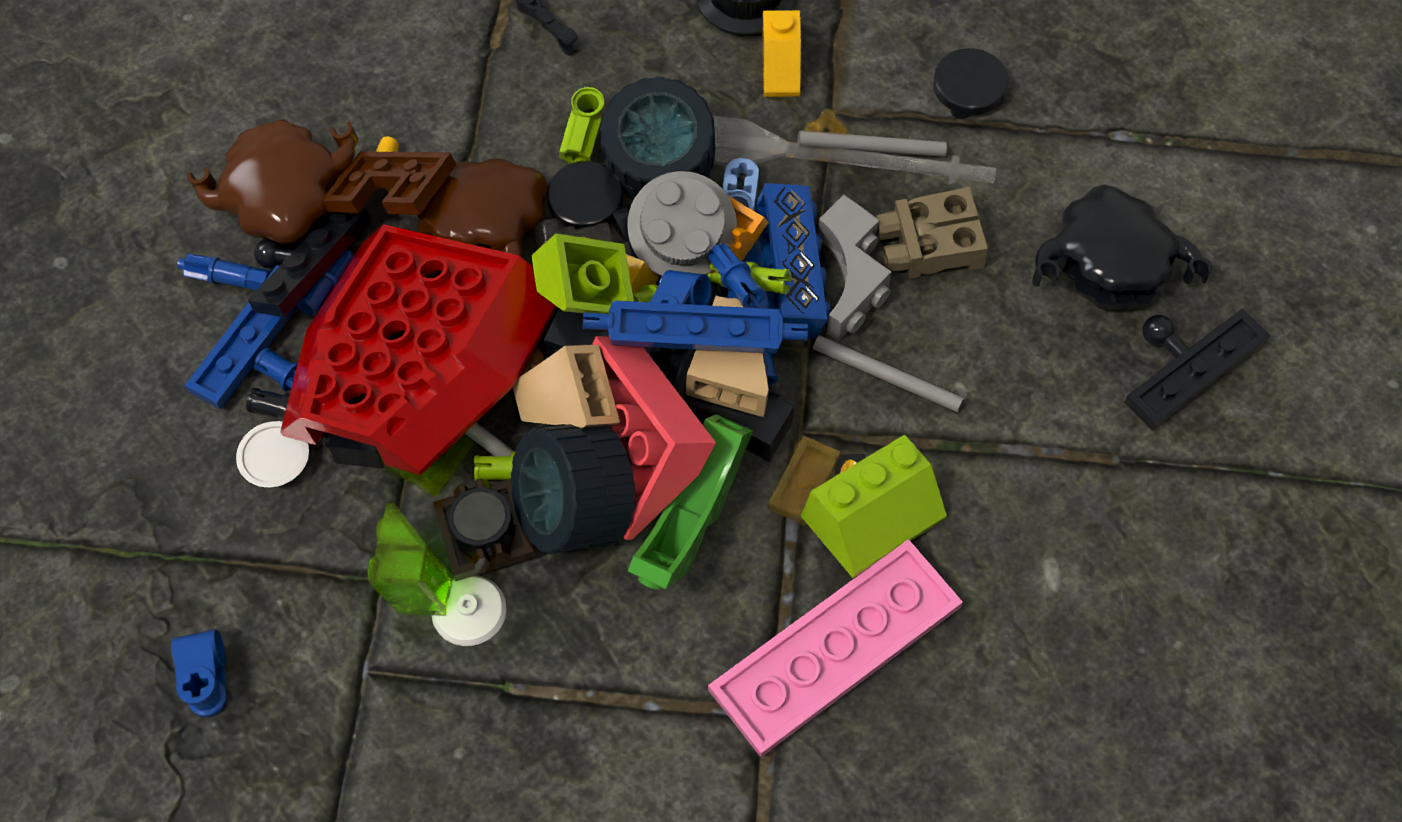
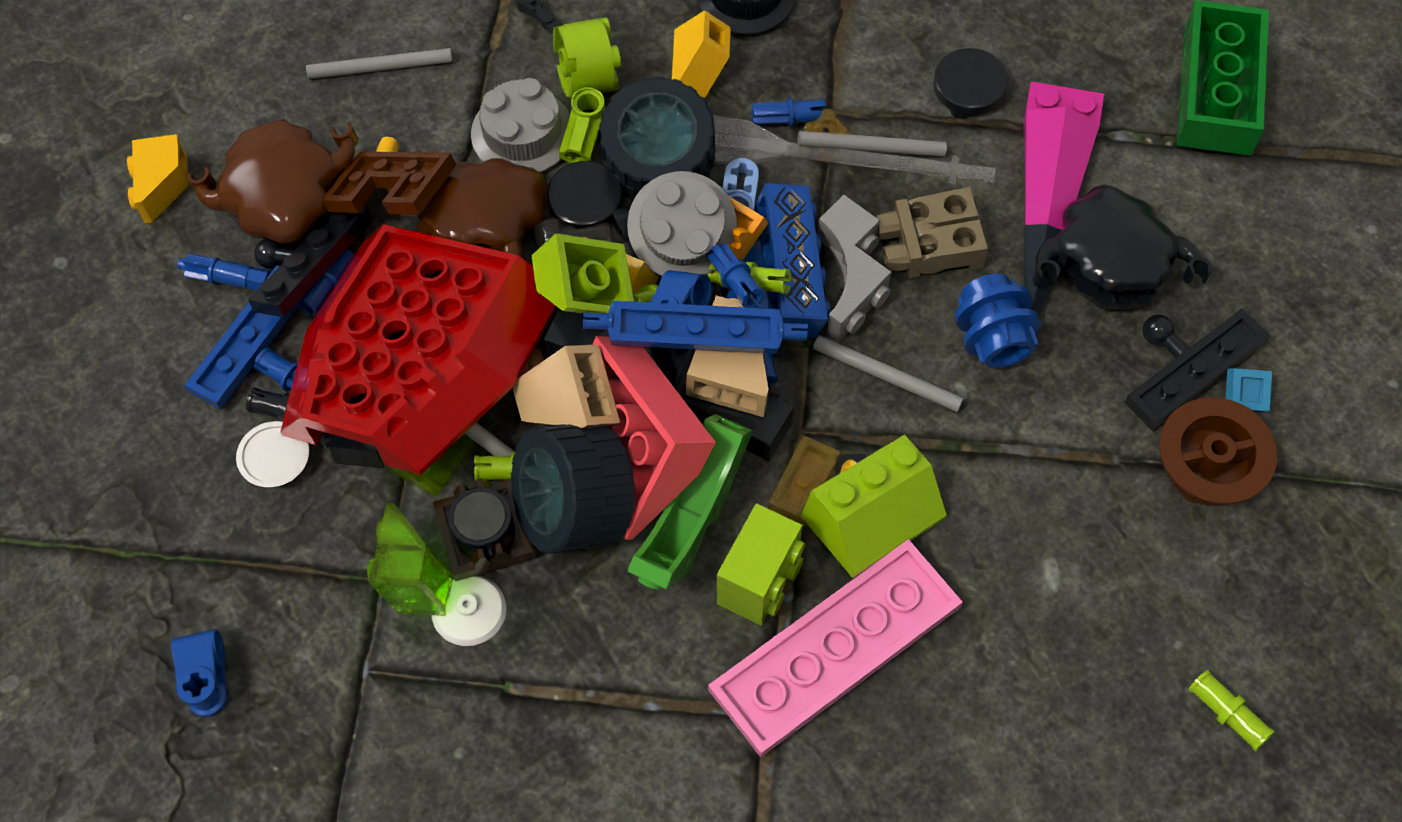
yellow slope [763,11,801,97] -> none
none -> yellow slope [127,134,189,223]
none -> light grey bar [306,48,453,79]
none -> light grey piece [471,78,570,173]
none -> lime brick [553,17,621,99]
none -> yellow slope [672,11,731,99]
none -> lime brick [717,503,805,626]
none -> blue axle [752,98,826,127]
none -> blue piece [954,274,1042,368]
none -> dark pink plate [1023,82,1104,317]
none -> reddish brown piece [1159,397,1277,506]
none -> green brick [1176,0,1269,156]
none -> lime pin [1188,670,1275,752]
none -> dark azure plate [1225,368,1272,411]

